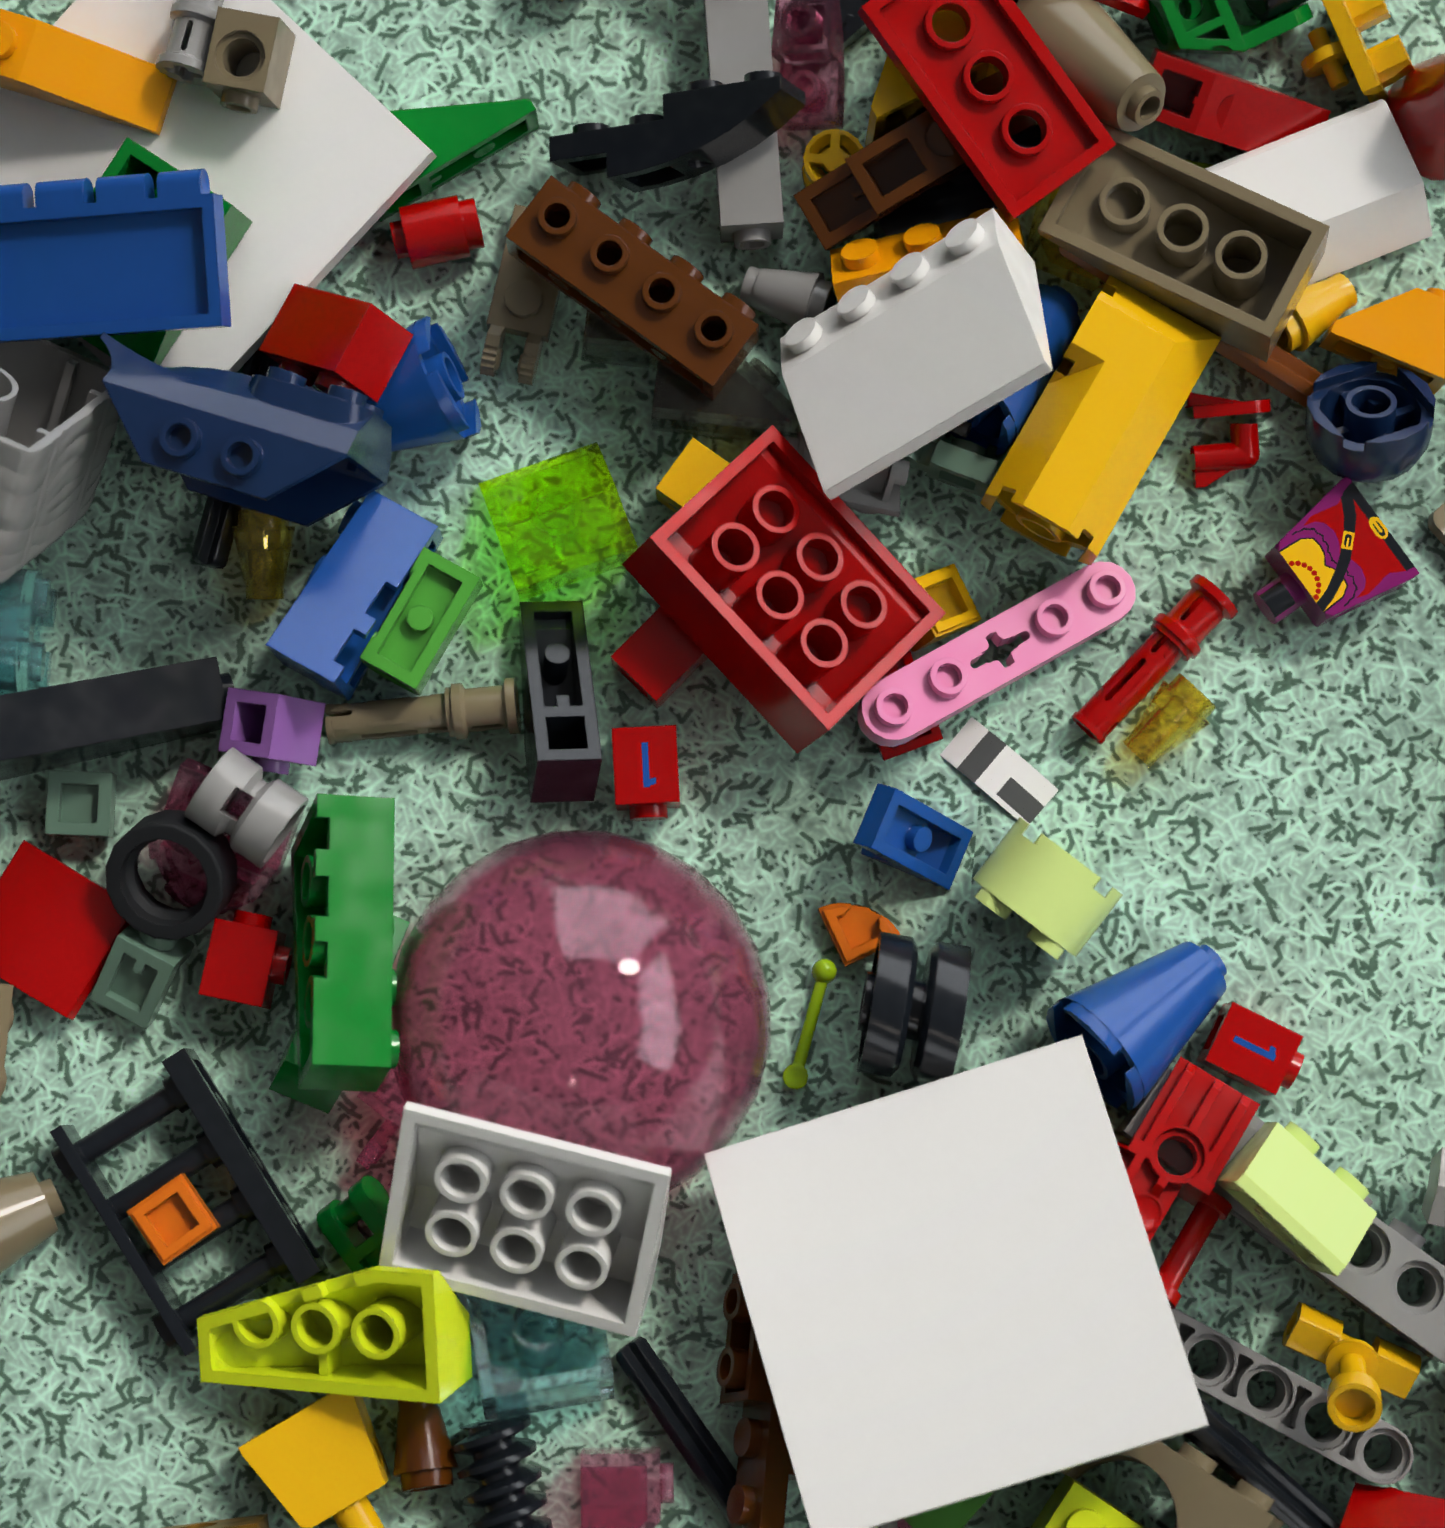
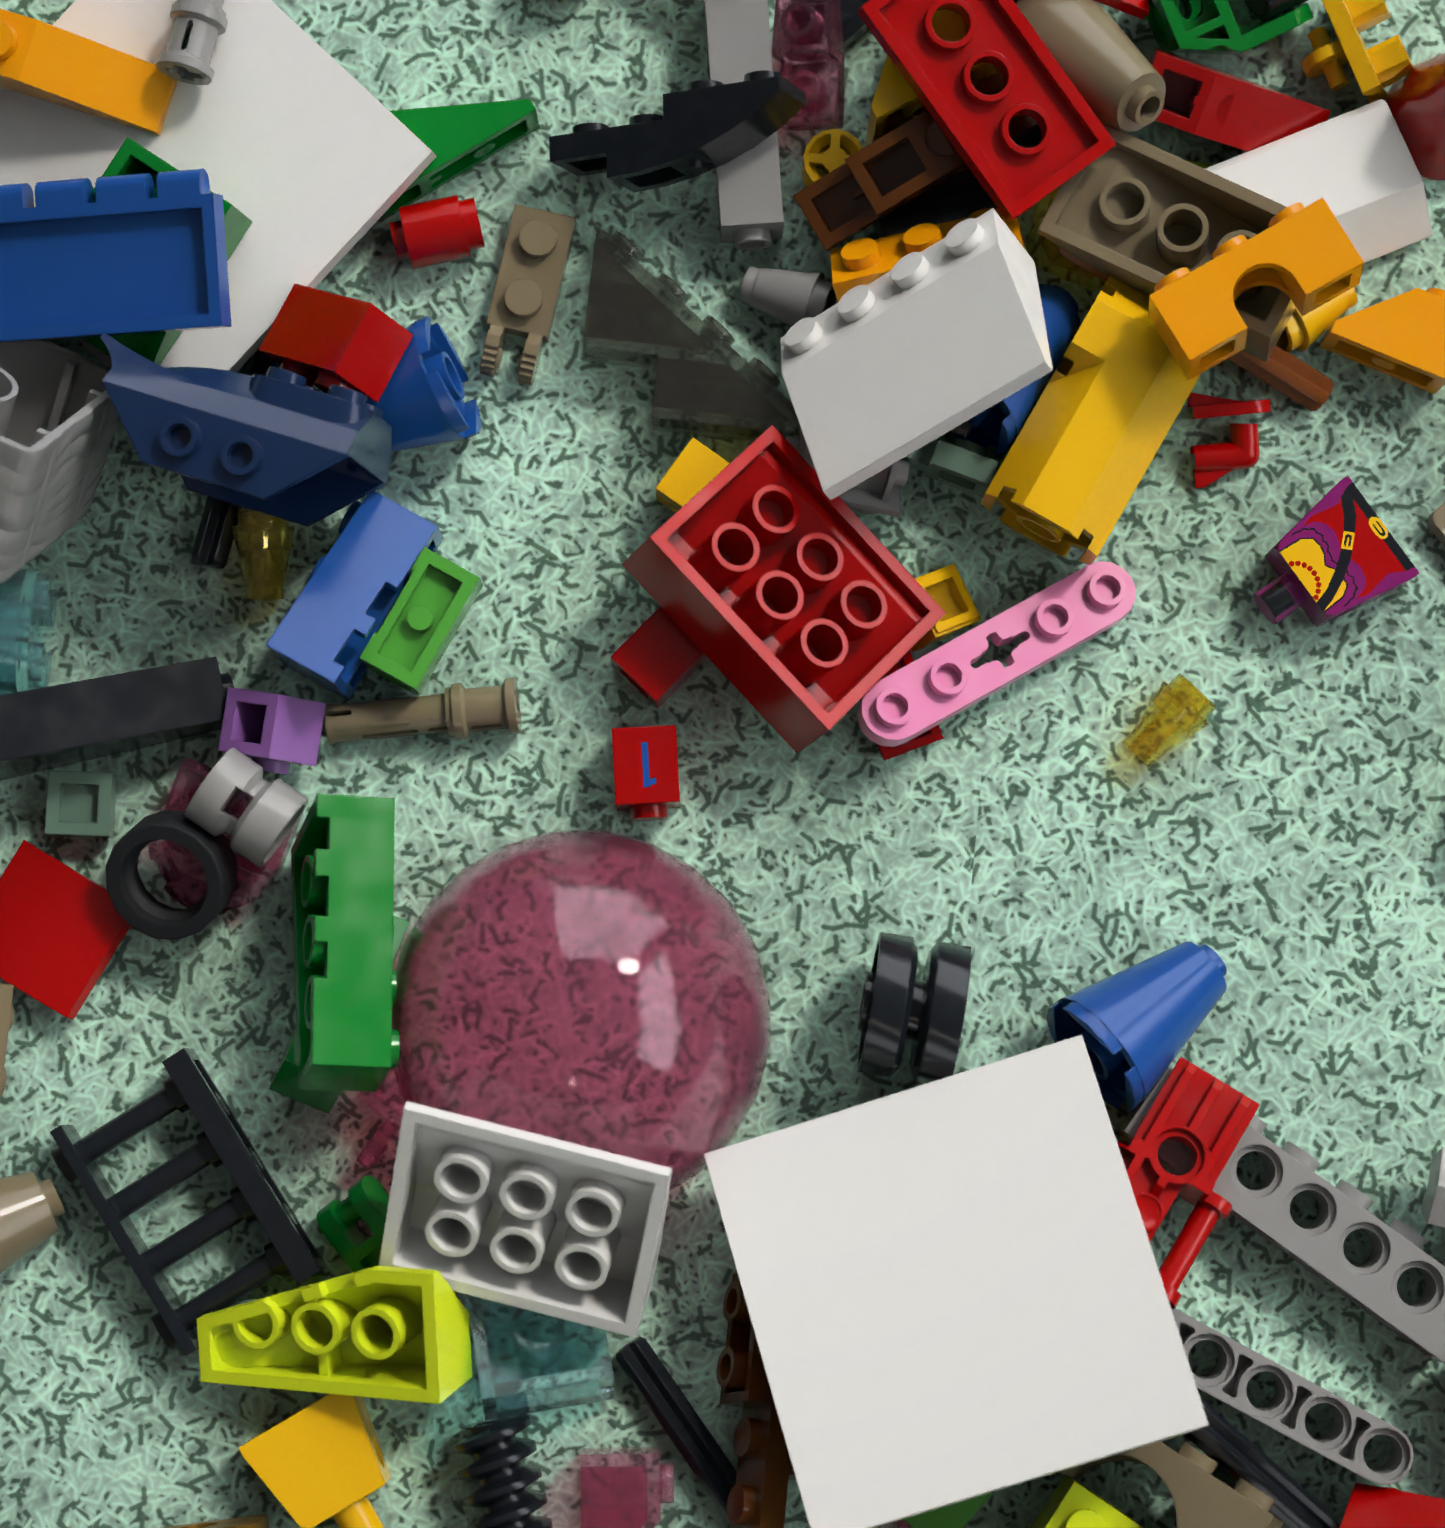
sand green bracket [90,925,195,1029] -> none
orange tile [127,1173,221,1266] -> none
red brick [198,910,293,1009] -> none
dark tan brick [202,6,296,114] -> none
reddish brown cone [393,1400,458,1493] -> none
clear neon green slope [479,442,638,602] -> none
reddish brown brick [505,176,759,401] -> none
black slope [519,601,602,803] -> none
lime hinge [783,959,837,1089] -> none
orange tile [818,903,900,967] -> none
blue slope [853,783,973,890] -> none
white sticker [940,717,1059,824] -> none
yellowish green brick [973,817,1123,960] -> none
red pin [1071,574,1238,745] -> none
red brick [1196,1002,1304,1095] -> none
yellowish green slope [1216,1121,1377,1276] -> none
yellow bar [1282,1302,1421,1432] -> none
dark blue cylinder [1305,361,1436,483] -> none
none -> light orange arch [1148,197,1364,380]

